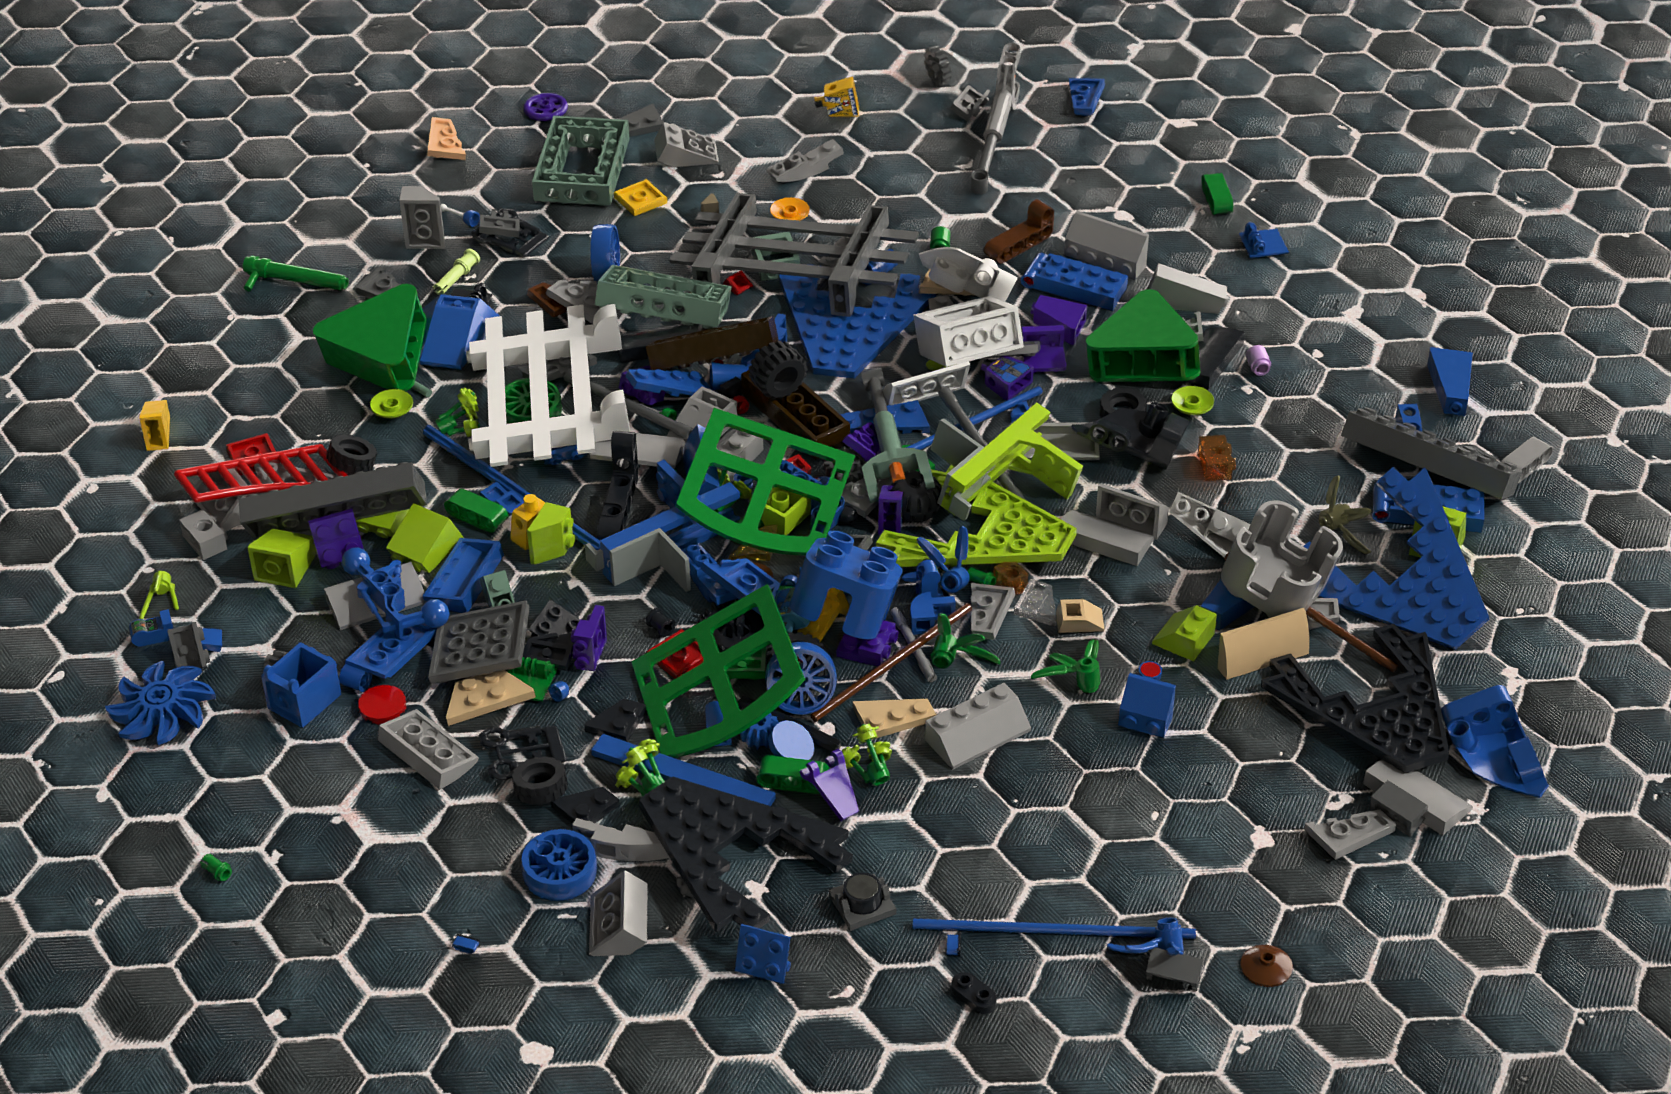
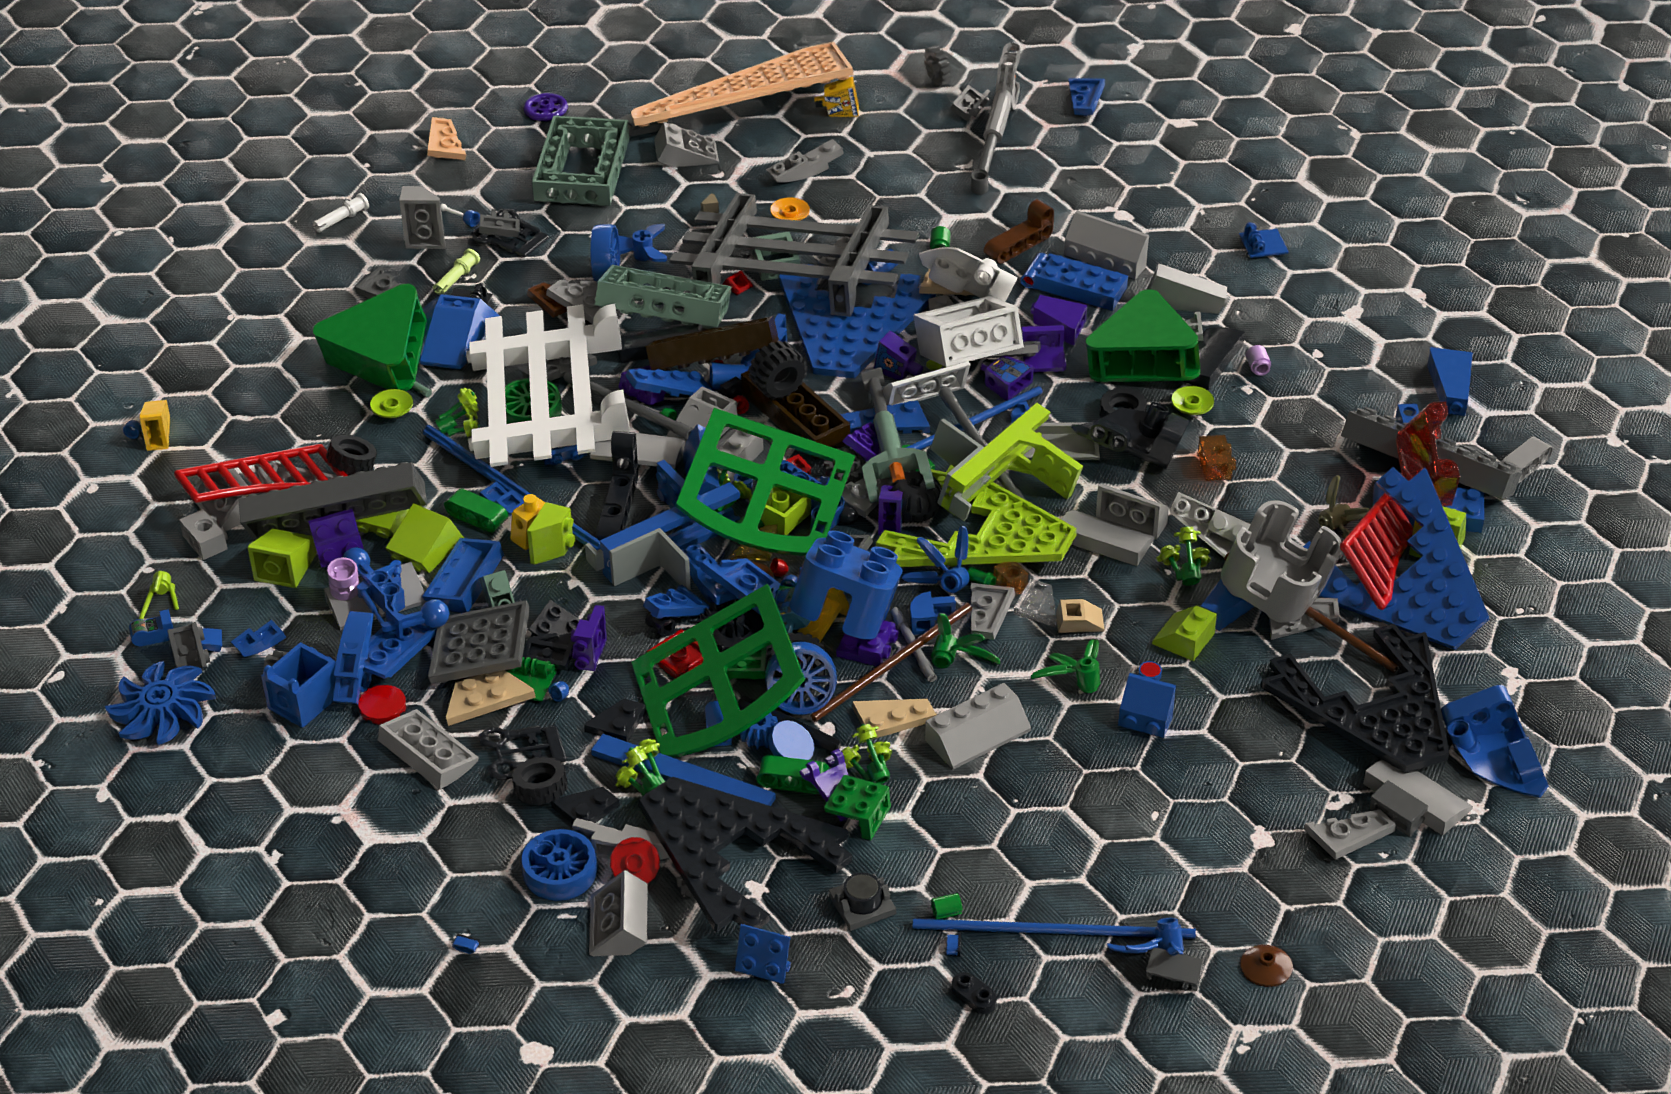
green pin [200,853,232,881] -> none
red tile [226,433,280,476] -> none
green cylinder [243,255,349,291] -> none
yellow tile [614,179,667,216] -> none
blue leg [916,560,944,598] -> none
green beam [1201,173,1234,214] -> none
tan slope [1218,608,1309,680] -> none
none -> blue hinge [123,418,142,439]
none -> blue slope [231,620,286,657]
none -> white pin [313,193,369,233]
none -> lavender wheel [327,557,359,601]
none -> blue slope [333,611,374,704]
none -> red tile [610,837,660,885]
none -> blue piece [619,224,667,262]
none -> light nougat wing [631,42,854,127]
none -> blue wing [643,585,710,619]
none -> red hinge [770,558,789,577]
none -> green bracket [824,775,891,841]
none -> dark purple torso [873,331,923,381]
none -> green piece [931,893,963,919]
none -> plant [1156,526,1211,586]
none -> red bar [1340,493,1413,610]
none -> clear red windscreen [1396,401,1460,506]

